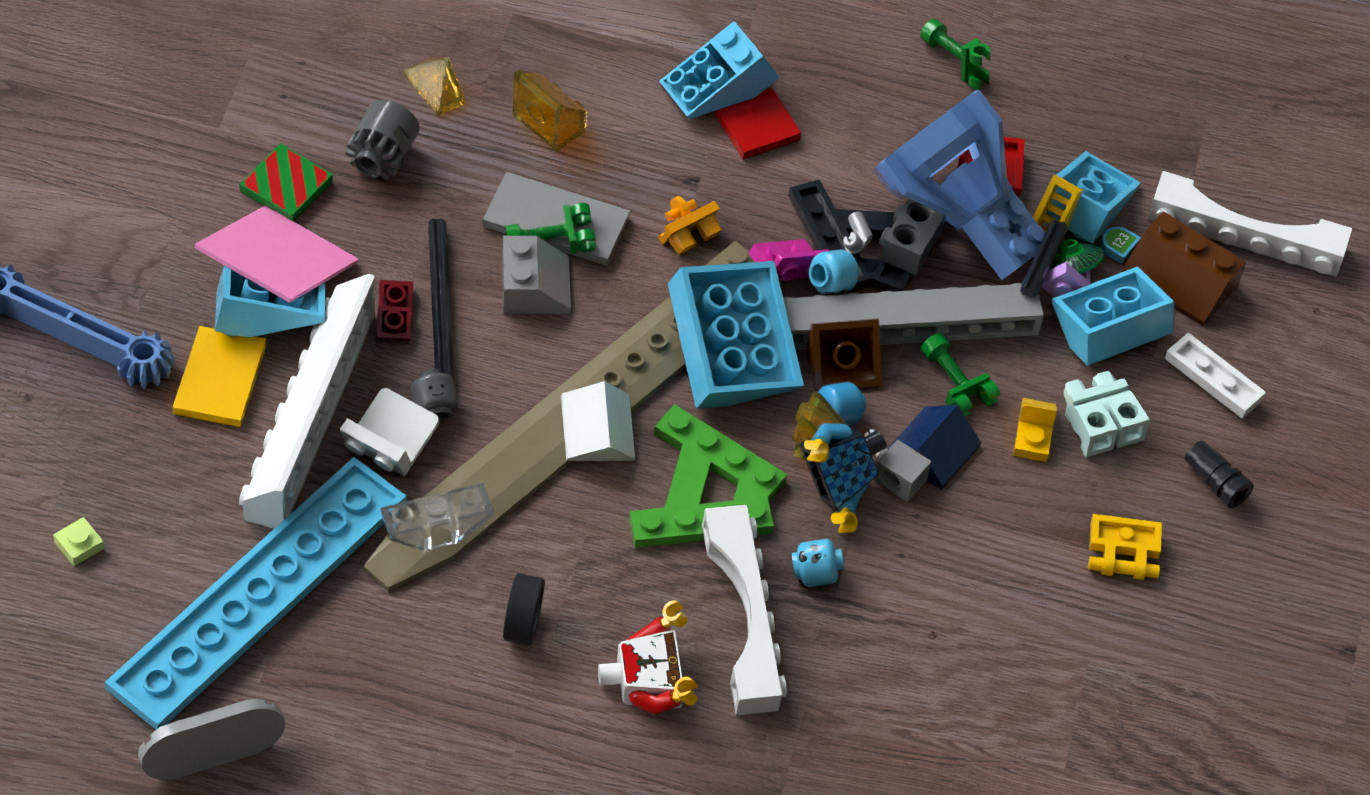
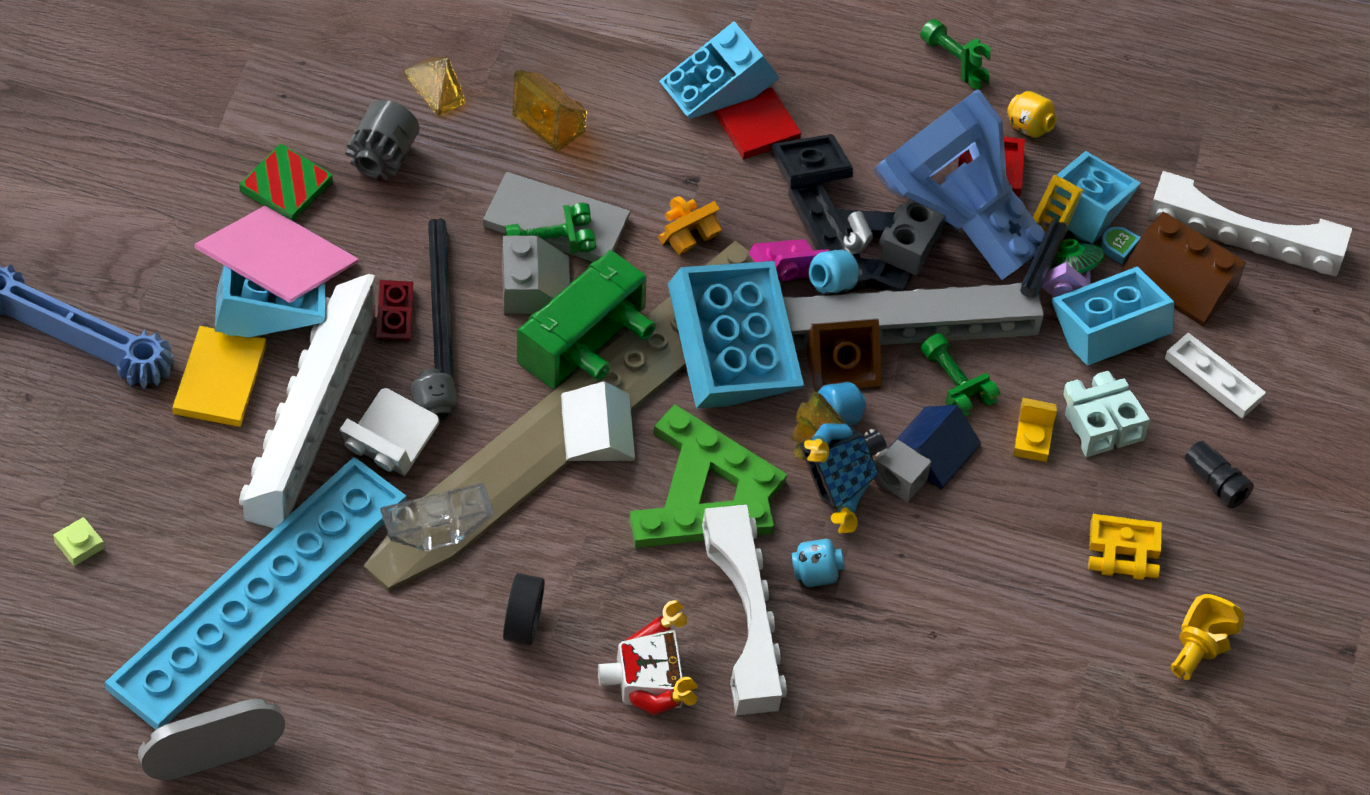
none -> green piece [517,250,656,389]
none -> black tile [771,134,853,188]
none -> yellow head [1007,91,1057,138]
none -> yellow piece [1170,594,1244,680]

